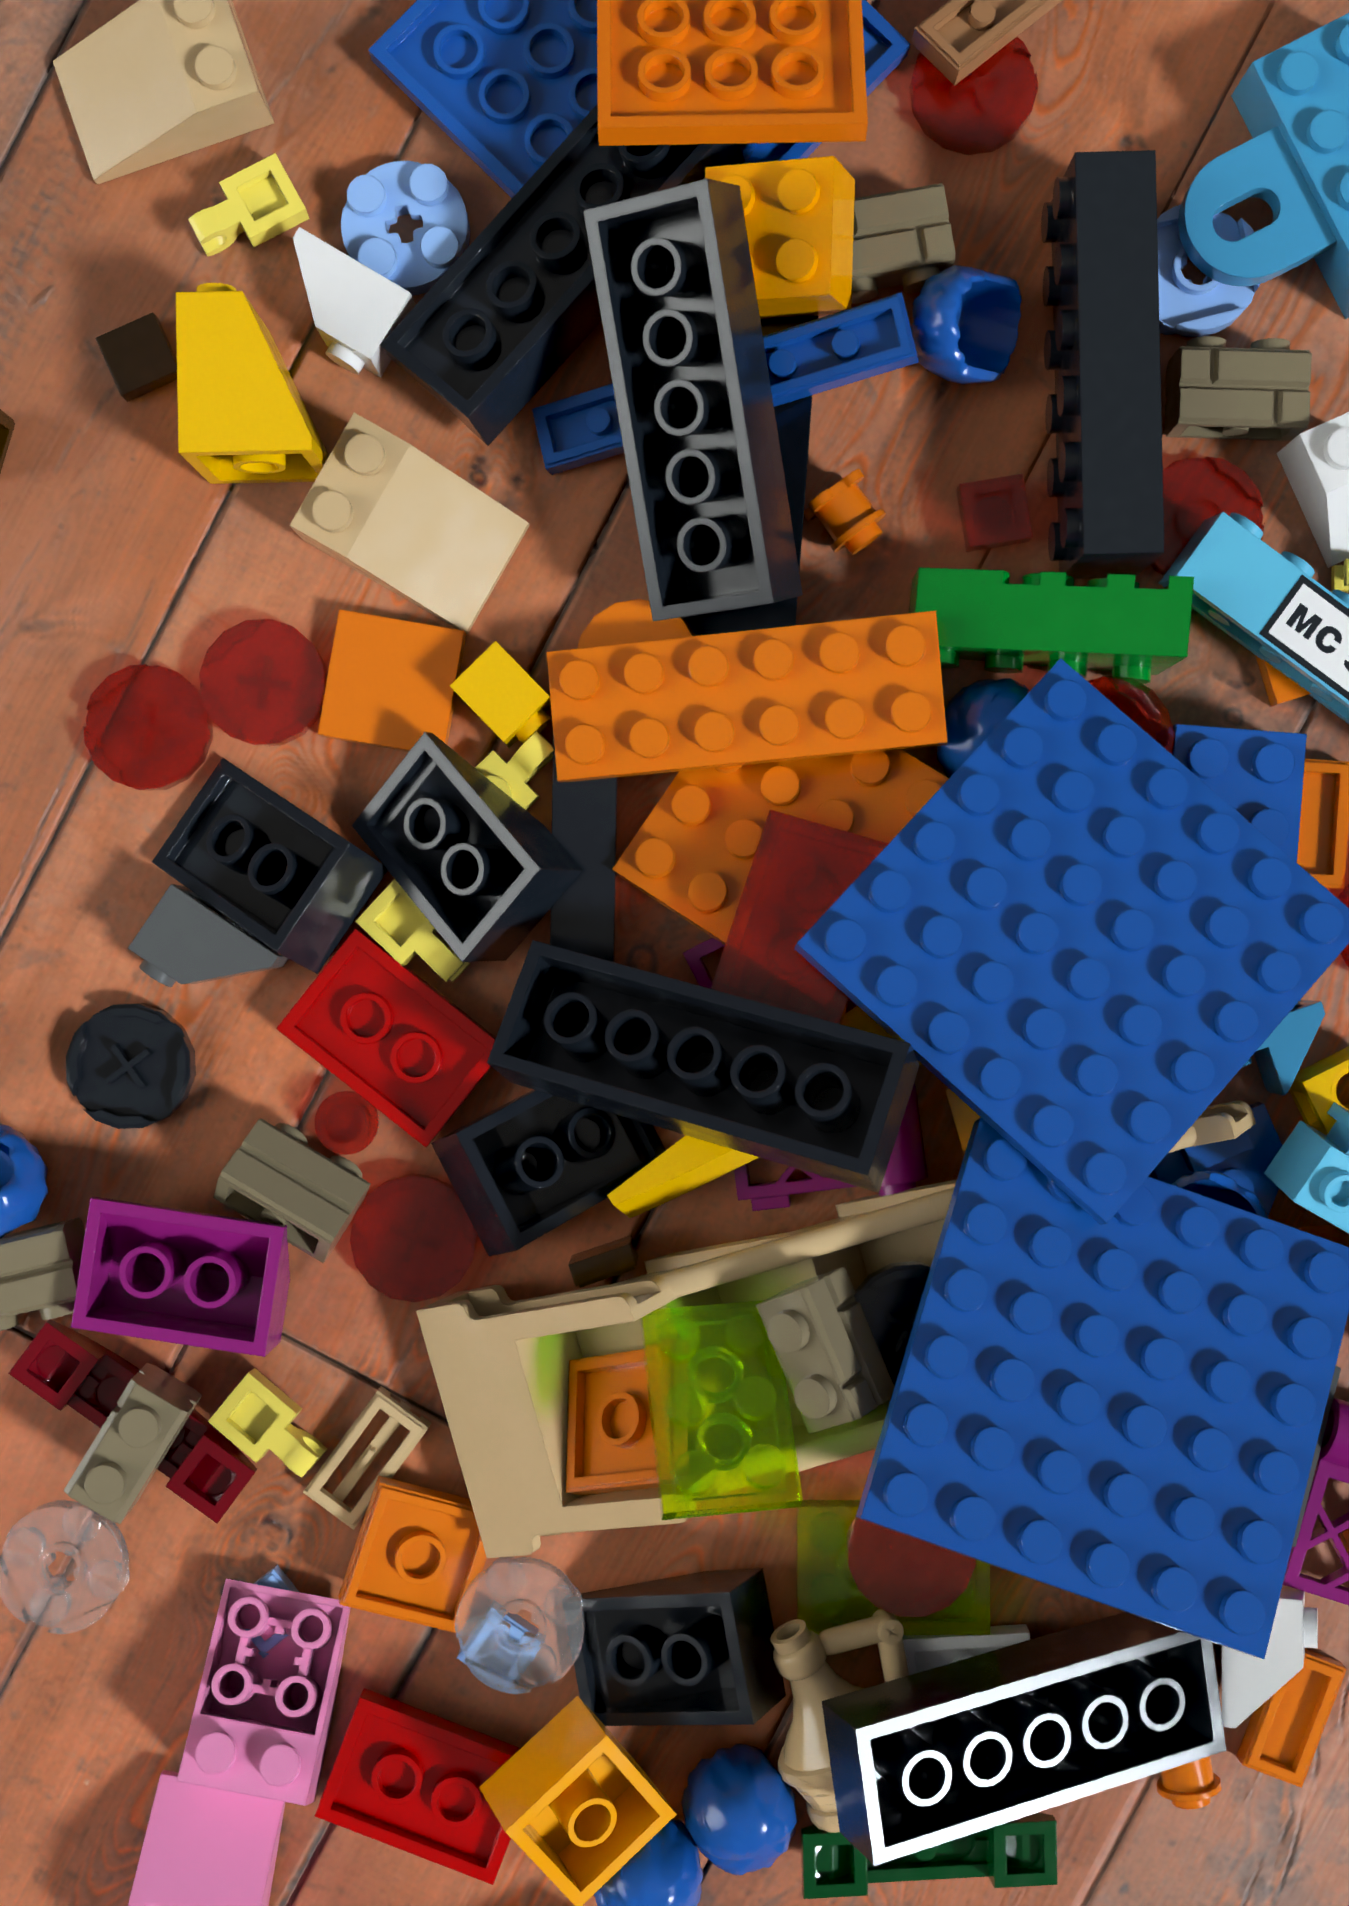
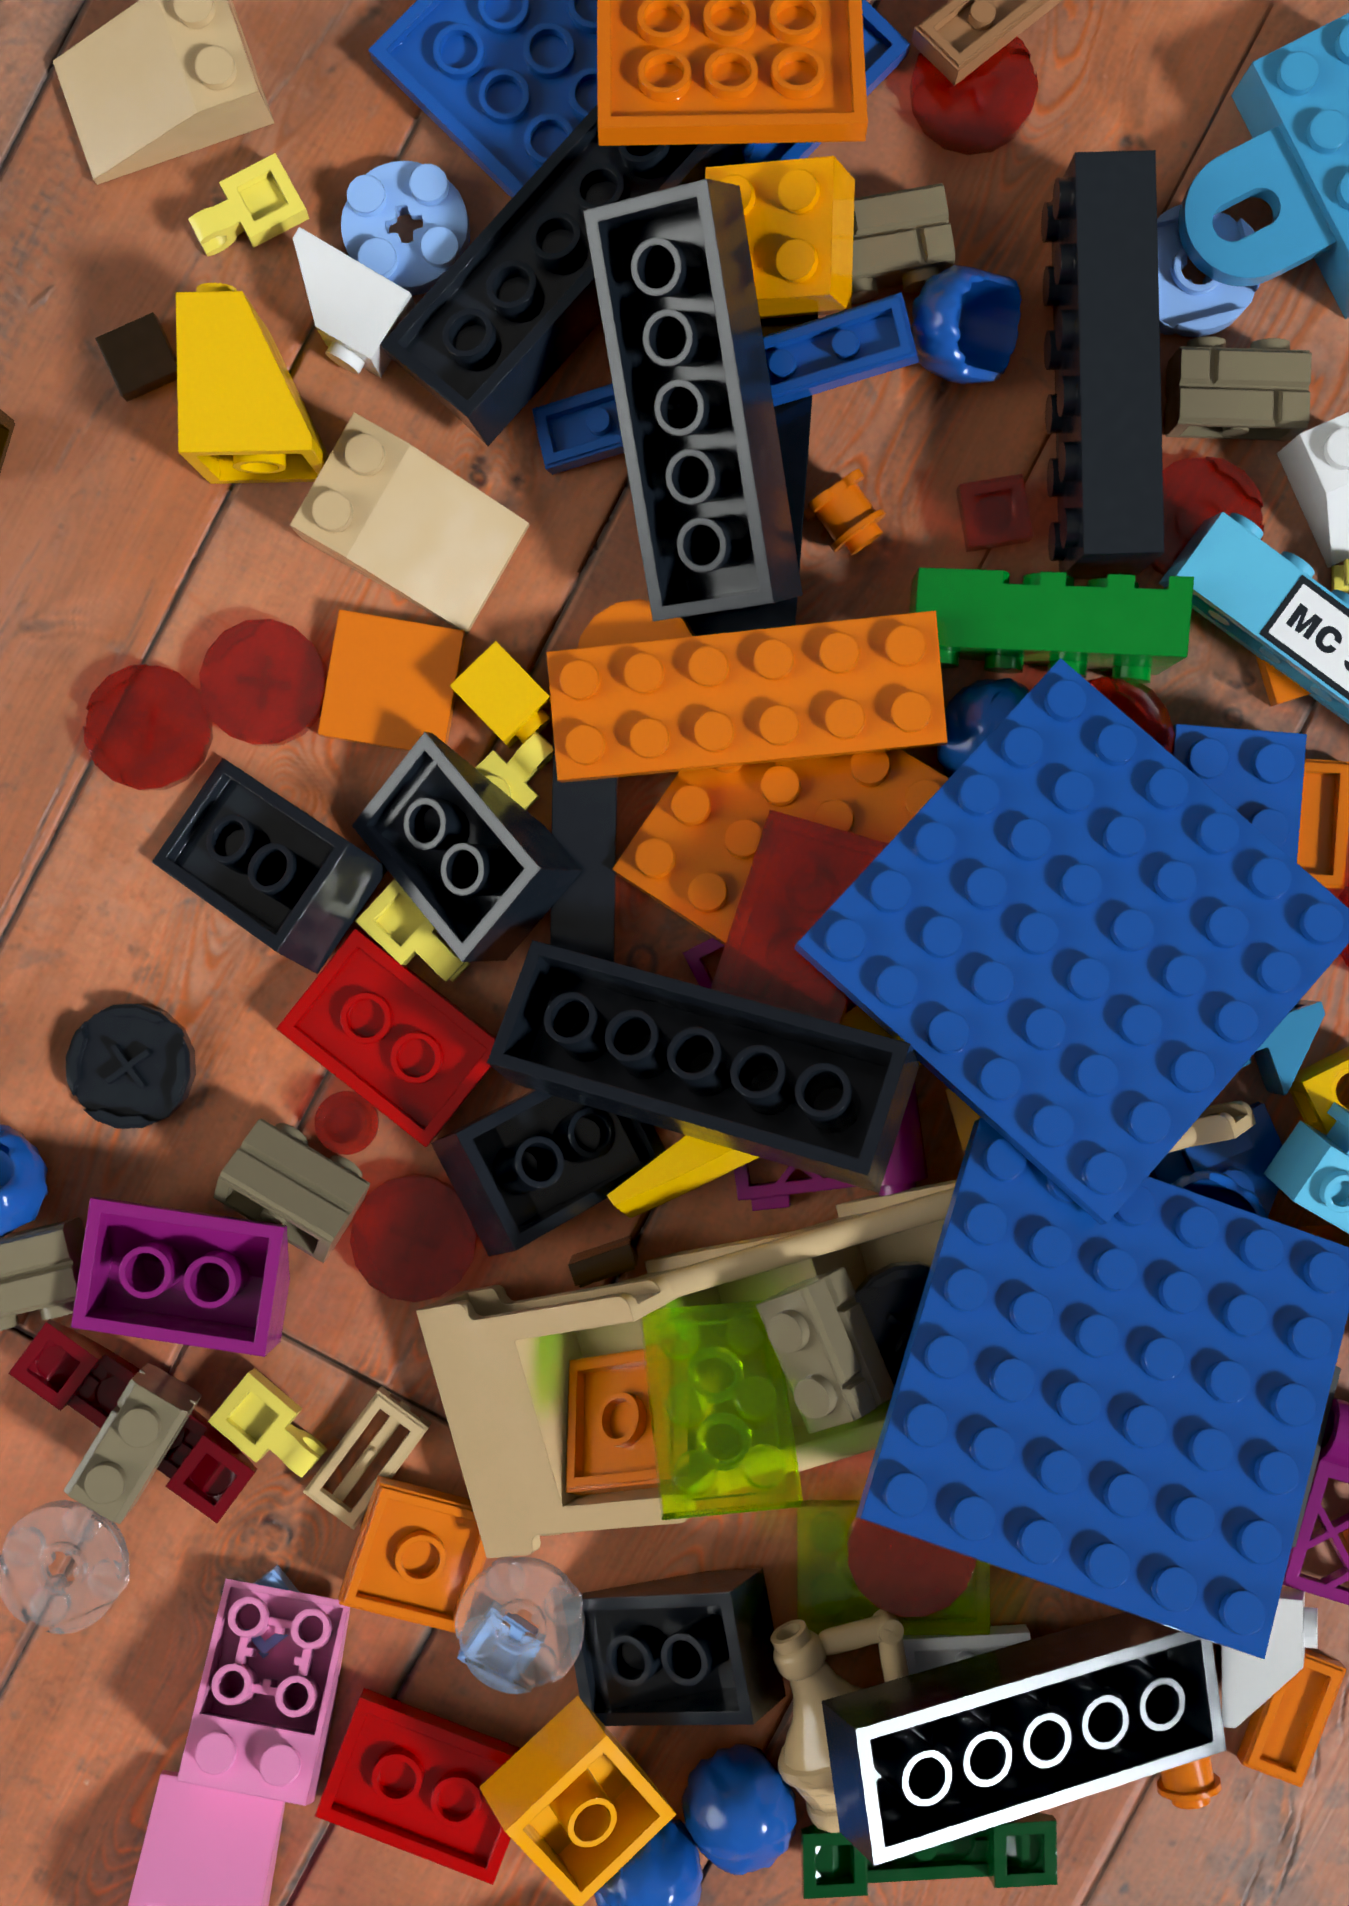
dark grey slope [128,884,289,987] -> none

